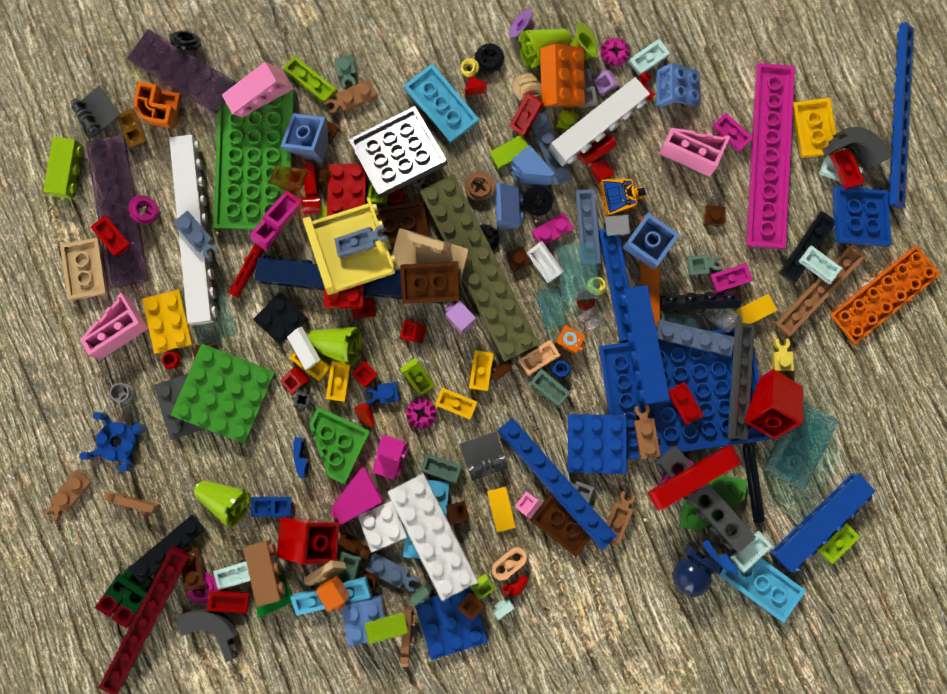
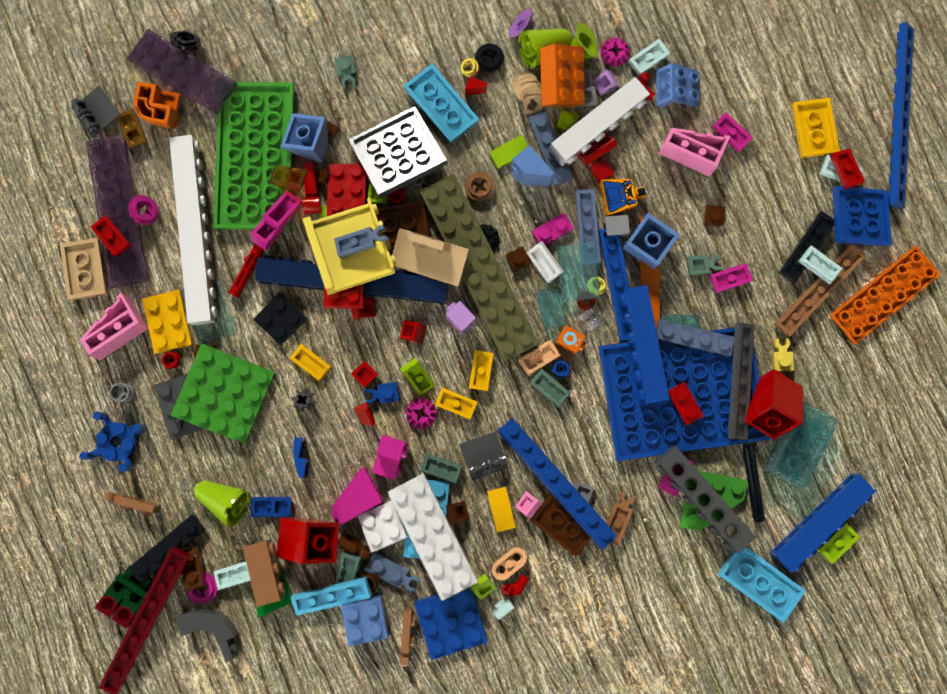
lime brick [43,137,83,199] -> none
medium nougat plate [44,470,93,522] -> none
sand blue plate [173,210,220,260] -> none
red tile [207,590,250,614] -> none
bright pink wedge [222,62,294,117] -> none
red slope [280,366,310,395] -> none
lime tile [283,55,338,105] -> none
white tile [287,327,320,370] -> none
tan plate [304,560,347,586] -> none
lime cone [307,327,362,365] -> none
bright green plate [309,407,371,484] -> none
orange brick [316,575,350,611] -> none
medium nougat plate [325,79,377,115] -> none
yellow plate [326,361,351,402] -> none
lime tile [364,612,408,644] -> none
reddish brown plate [400,261,461,304] -> none
sand green plate [410,582,432,606] -> none
reddish brown plate [457,591,485,621] -> none
reddish brown plate [491,363,511,382] -> none
medium blue slope [495,183,523,230] -> none
red plate [509,93,544,136] -> none
black gear [523,187,553,217] -> none
blue plate [568,414,627,474] -> none
medium nougat plate [633,405,661,460] -> none
red beam [647,444,742,511] -> none
black plate [660,291,741,311] -> none
dark blue tile [672,545,722,597] -> none
clear slope [700,308,742,332] -> none
blue slope [702,540,739,576] -> none
light aqua plate [729,531,773,573] -> none
yellow slope [733,293,777,324] -> none
dark pink plate [746,63,795,249] -> none
dark grey arch [822,127,892,170] -> none

